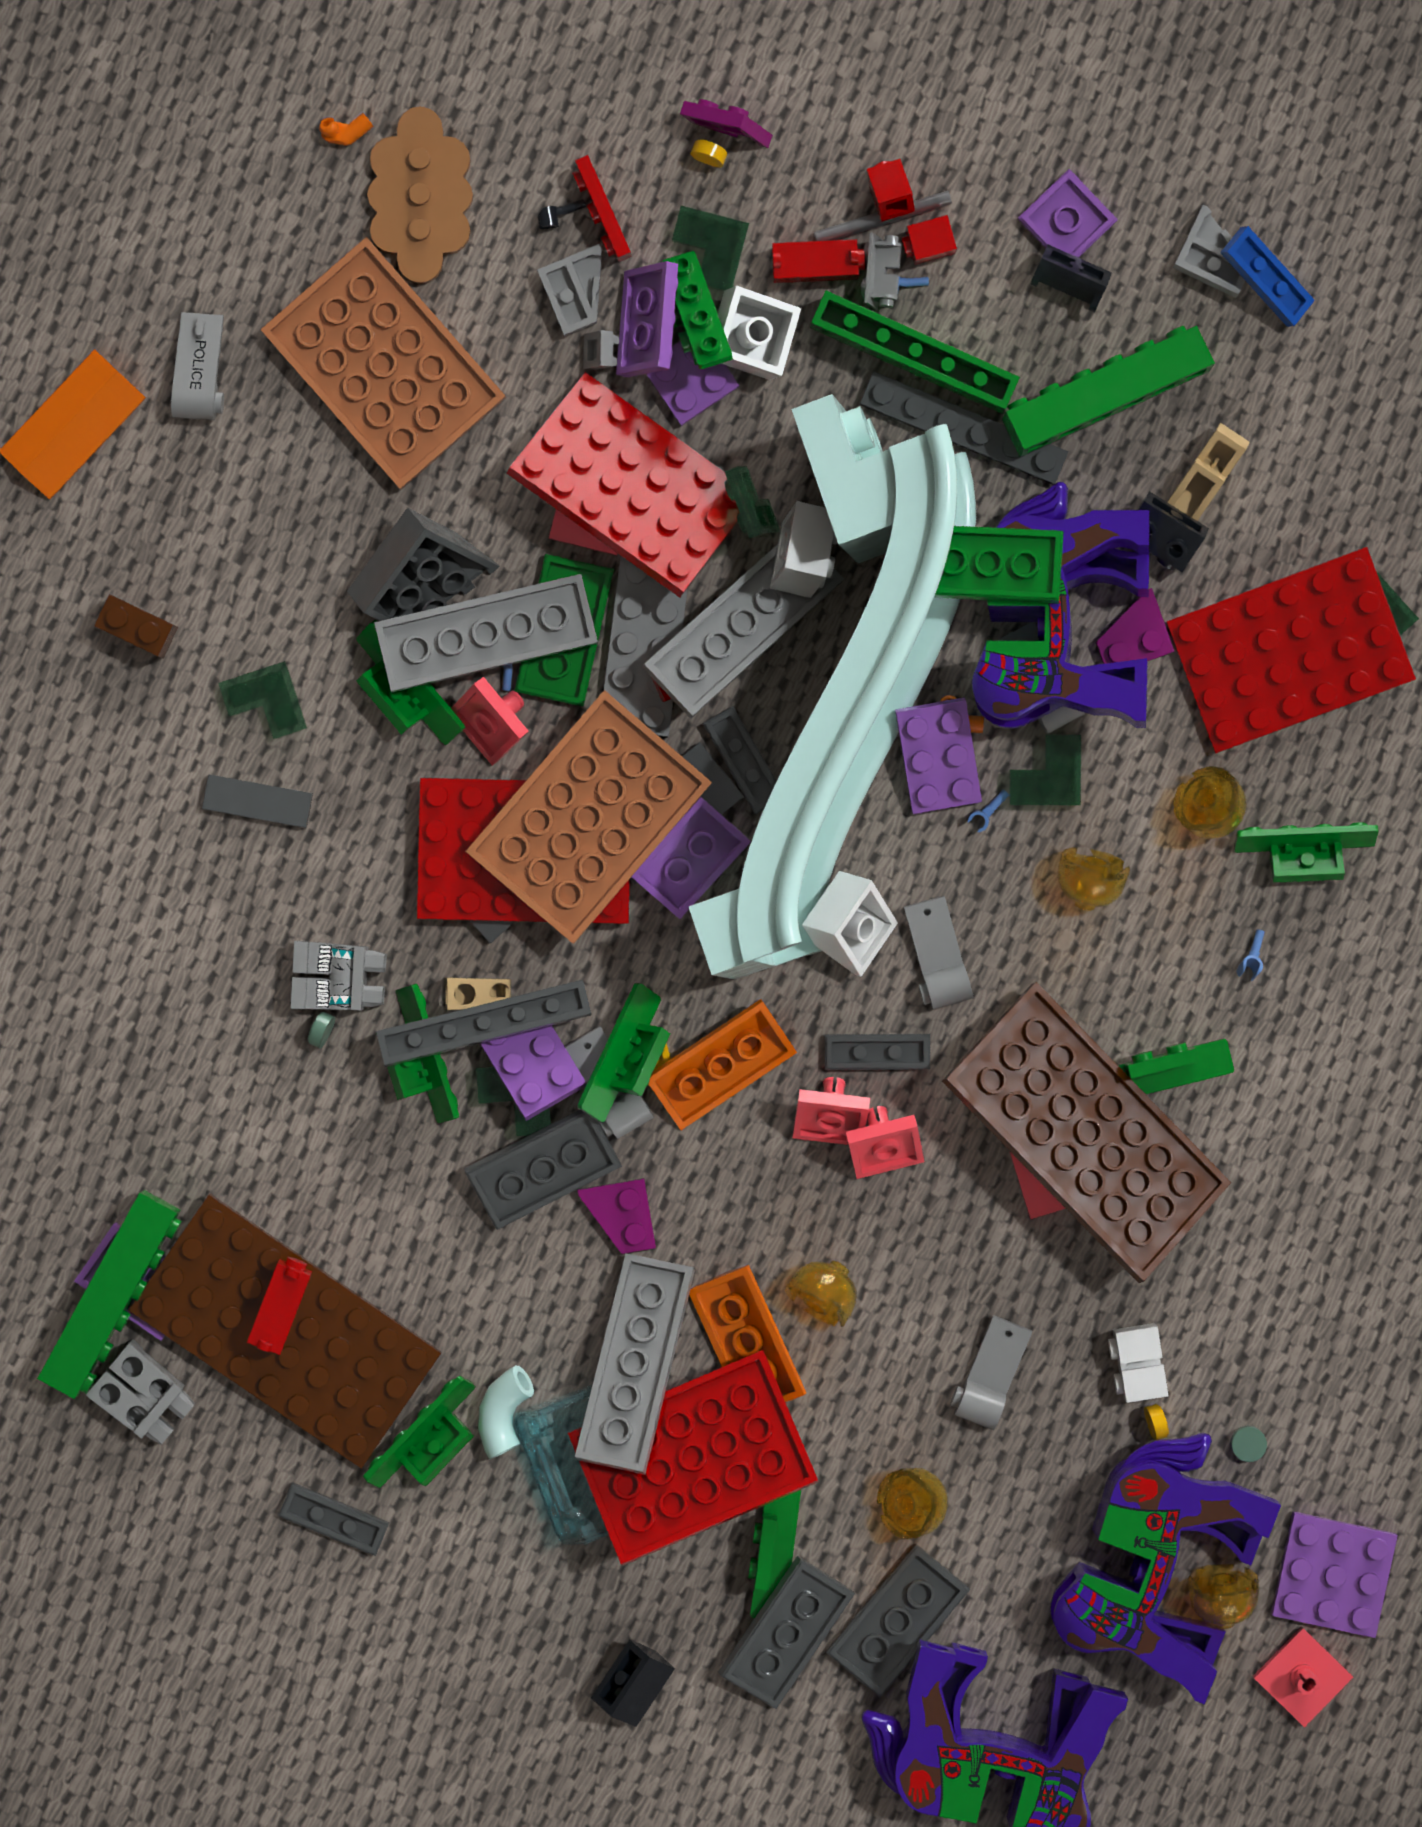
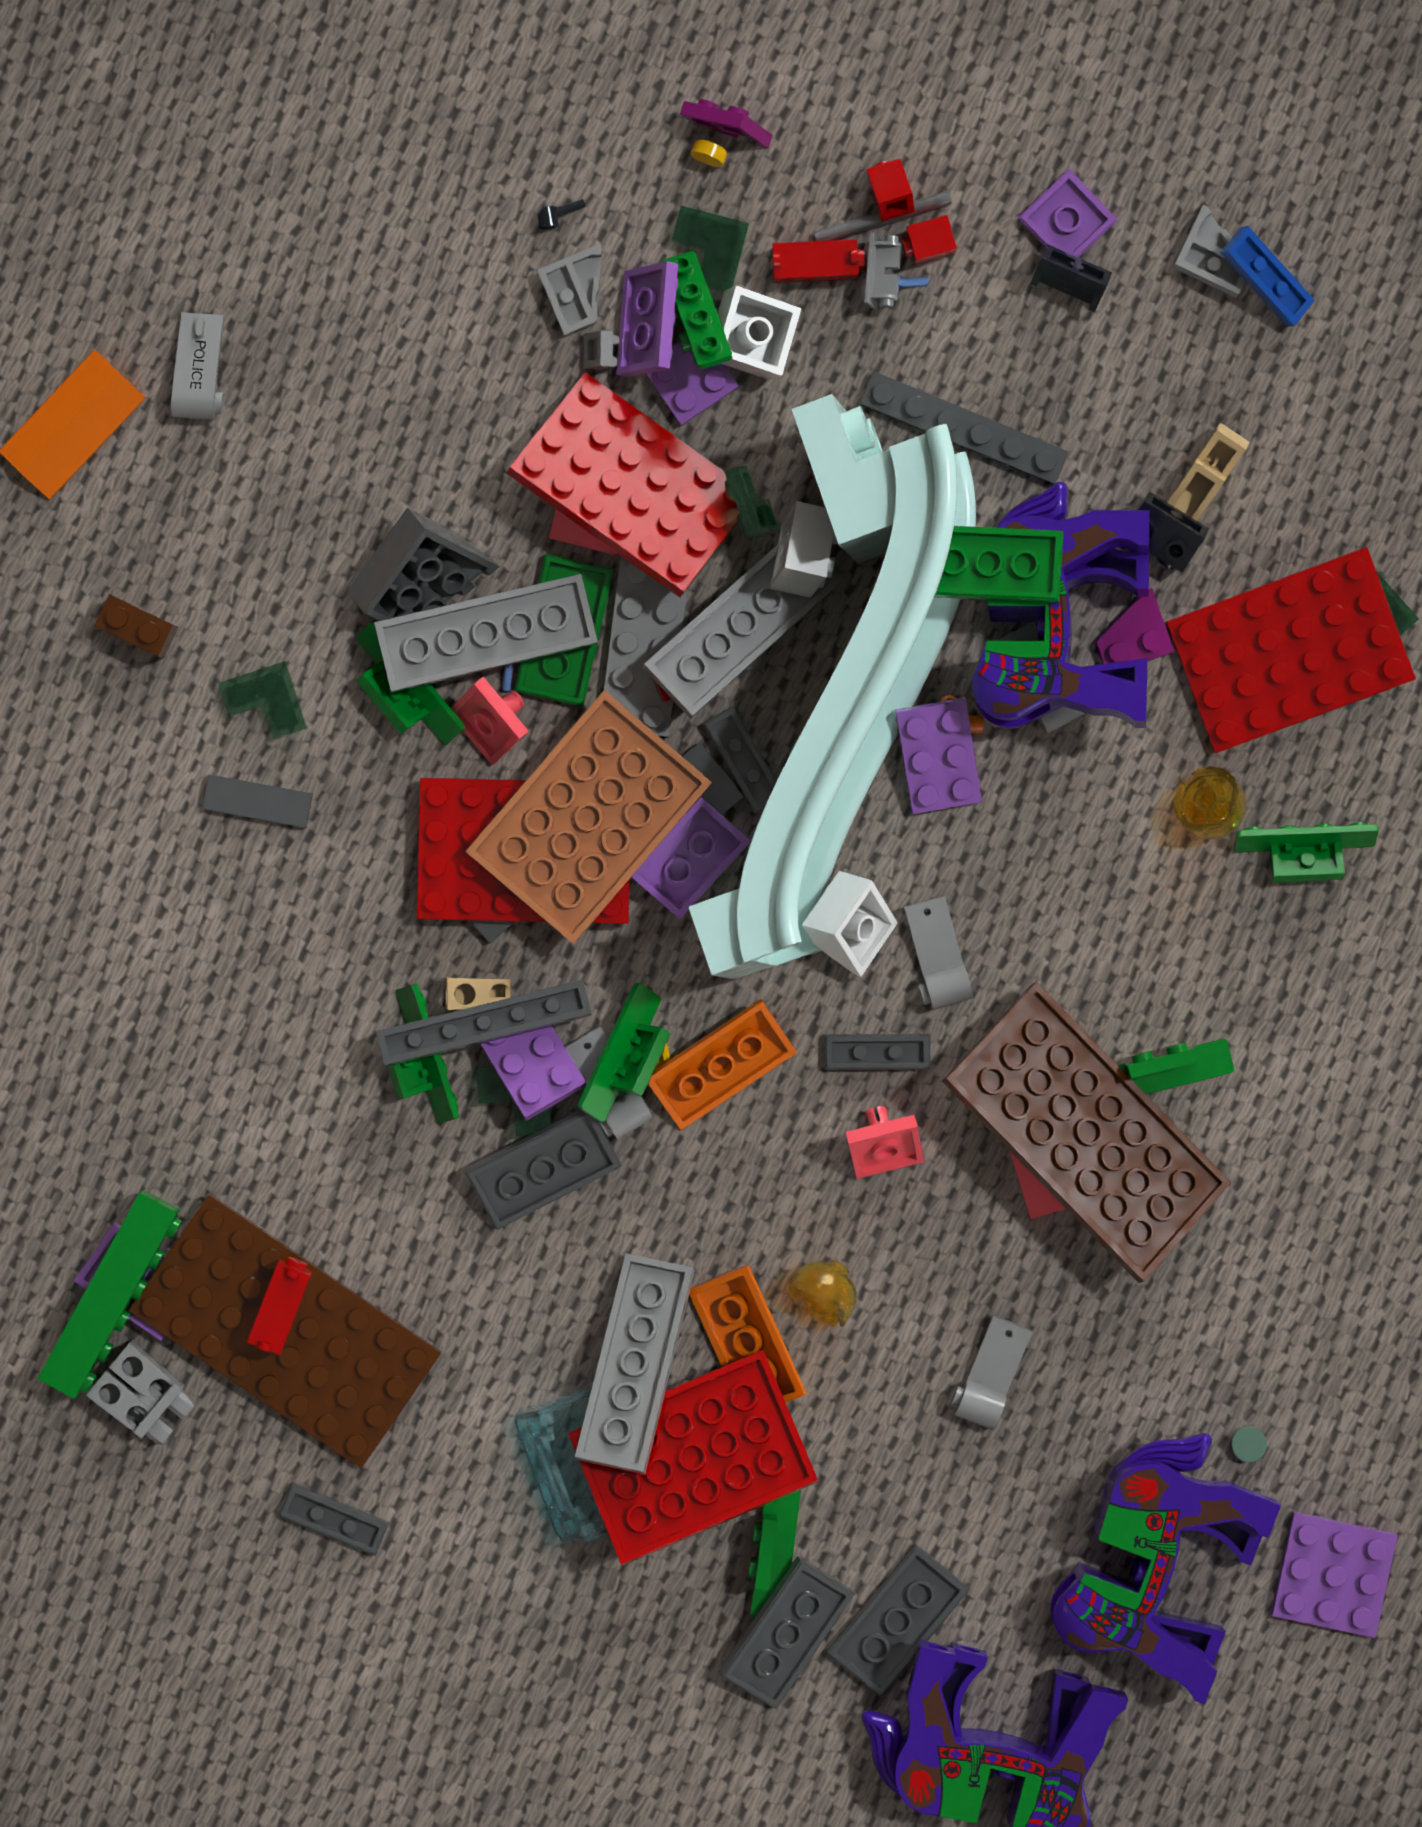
nougat plate [261,237,507,490] -> none
light grey hips [291,941,387,1010] -> none
sand green tile [308,1012,336,1049] -> none
orange arm [319,113,374,146] -> none
green bracket [363,1376,476,1488] -> none
medium nougat plate [367,106,473,284] -> none
light aqua cylinder [478,1365,534,1460] -> none
red plate [572,155,632,262] -> none
magenta wing [578,1178,656,1254] -> none
black brick [591,1639,675,1727] -> none
coral tile [792,1077,870,1145] -> none
green brick [810,290,1020,414] -> none
clear yellow cylinder [877,1468,948,1539] -> none
medium blue hand [968,789,1009,832] -> none
green brick [1002,325,1215,457] -> none
clear green plate [1009,735,1081,806] -> none
clear yellow cylinder [1057,847,1130,911] -> none
white piece [1108,1323,1168,1403] -> none
yellow tile [1144,1404,1169,1441] -> none
clear yellow cylinder [1188,1564,1259,1629] -> none
medium blue hand [1237,929,1265,981] -> none
coral tile [1253,1626,1353,1728] -> none

